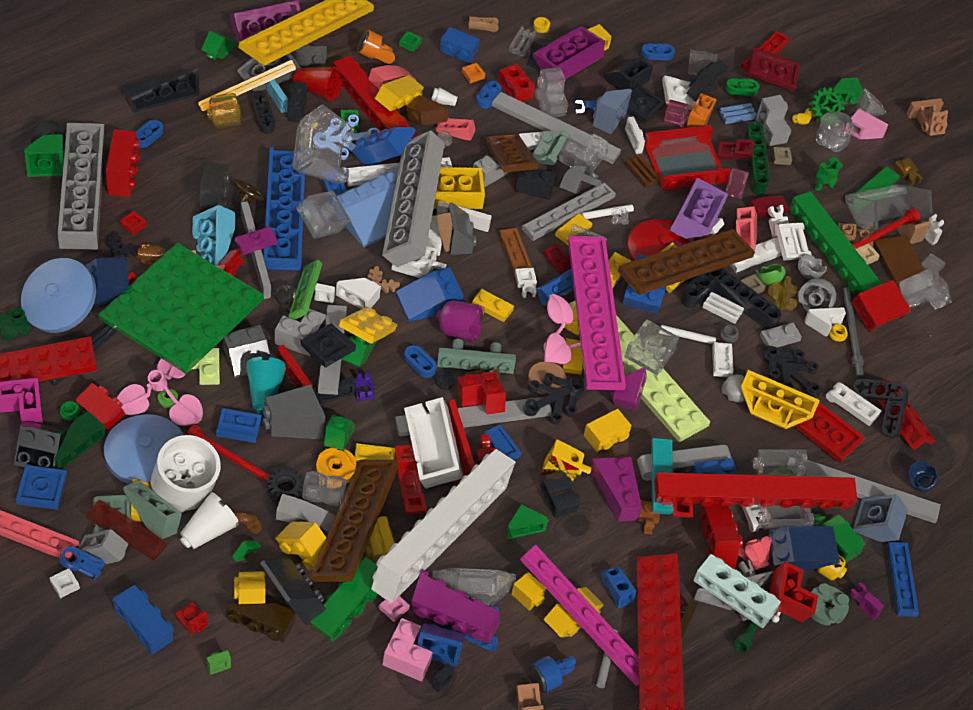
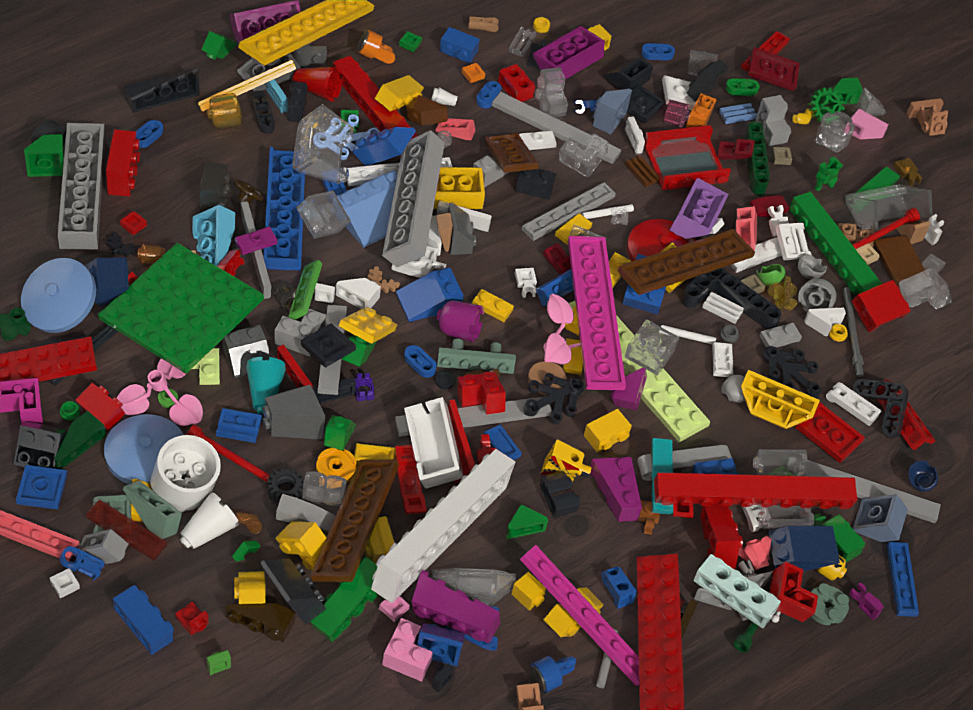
coral slope [369,65,416,90] -> none
dark orange tile [499,228,532,275] -> none
sand green plate [532,130,571,165] -> none
dark grey brick [560,165,603,194] -> none
clear pink brick [725,168,749,199] -> none

